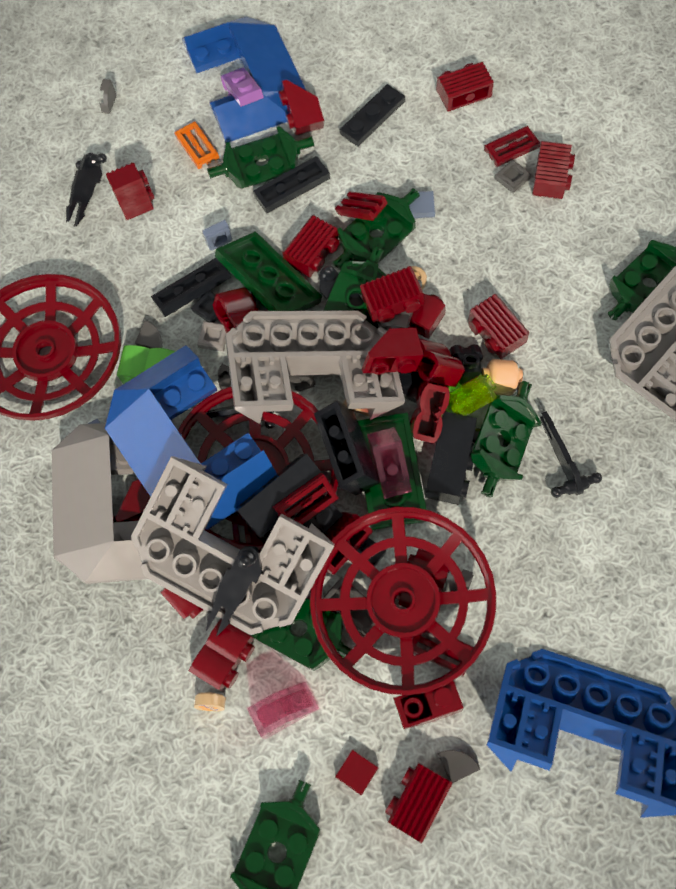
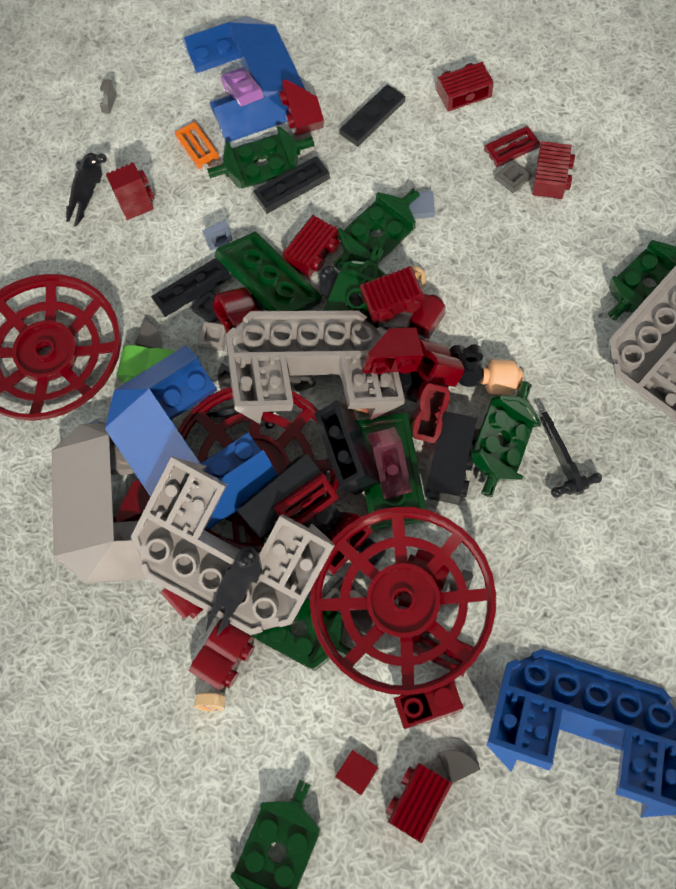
clear pink slope [247,682,319,740] -> none
dark red tile [335,191,388,221] -> none
clear neon green hips [448,374,497,416] -> none
dark red brick [468,294,530,359] -> none

